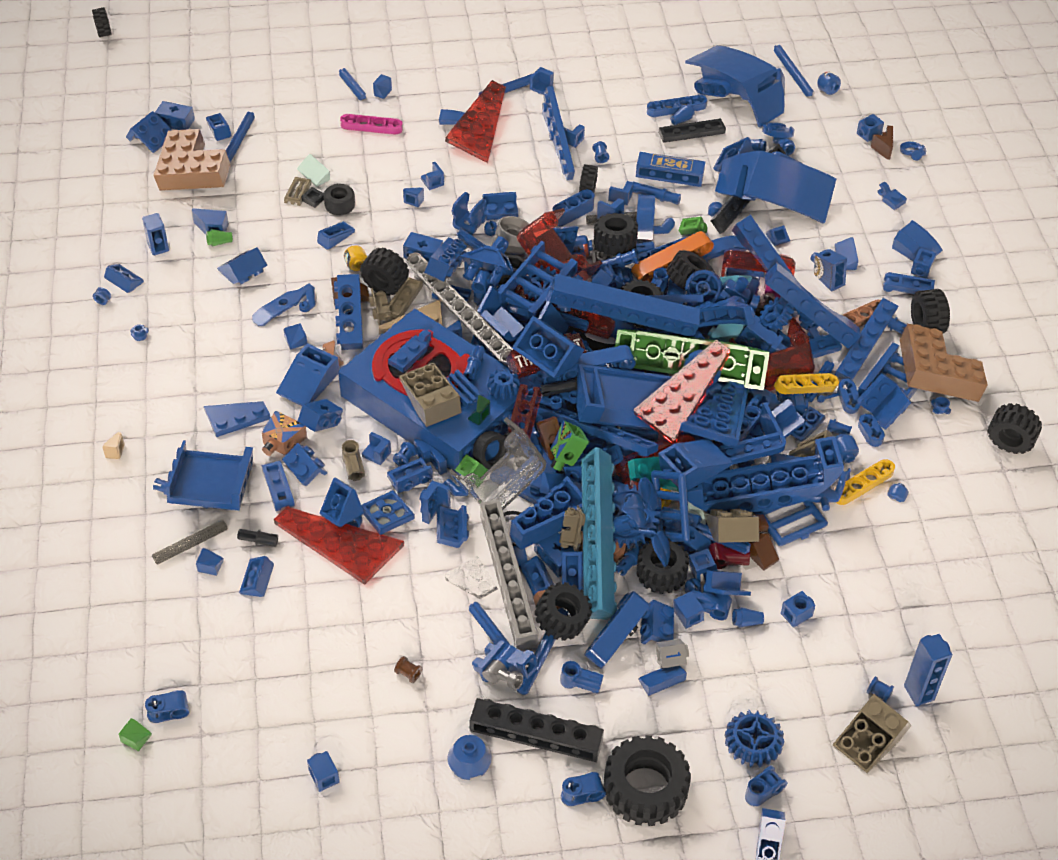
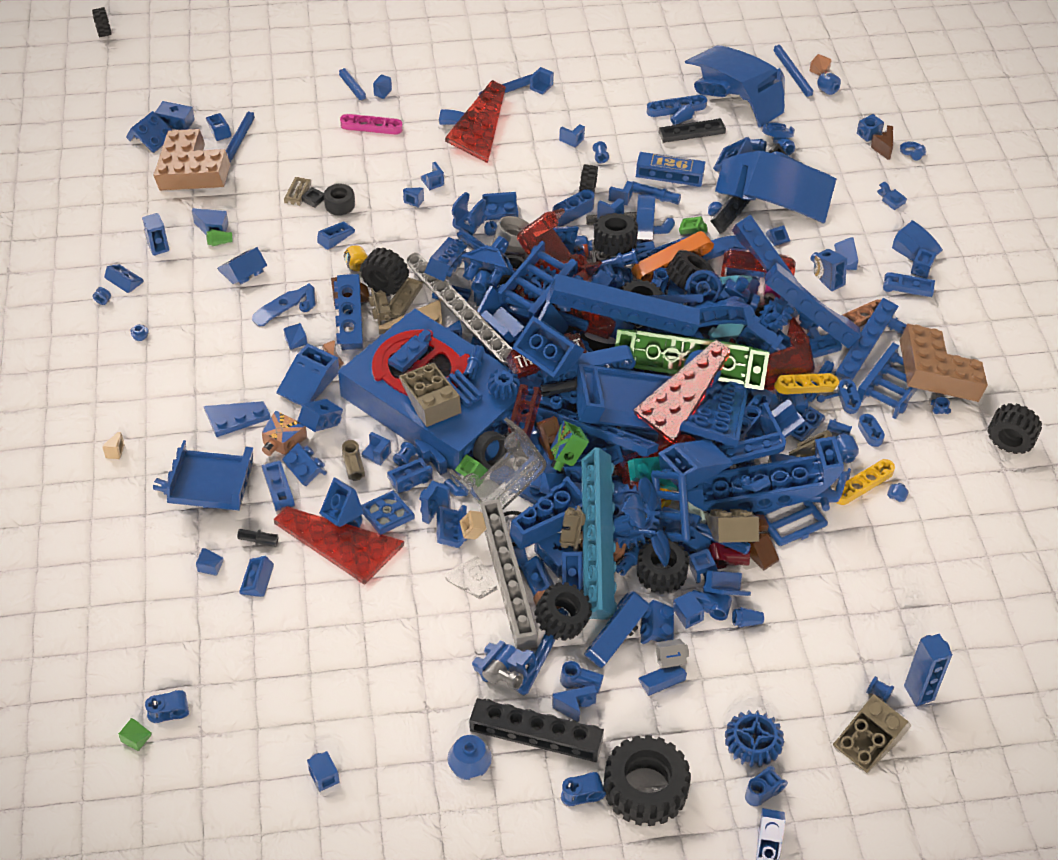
clear smoke axle [152,520,228,565] -> none
light aqua slope [297,154,330,187] -> none
reddish brown bush [394,656,423,683] -> none
blue brick [403,232,443,262] -> none
dark green slope [468,395,490,425] -> none
blue axle [469,602,510,645] -> none
blue wing [542,86,575,181] -> none
blue hinge [684,578,701,593] -> none
blue brick [780,591,816,628] -> none
blue bracket [856,373,911,430] -> none
black tyre [911,289,950,333] -> none
none -> tan slope [459,511,486,540]
none -> blue slope [552,685,597,722]
none -> blue arm [739,475,771,492]
none -> nougat slope [809,54,832,75]

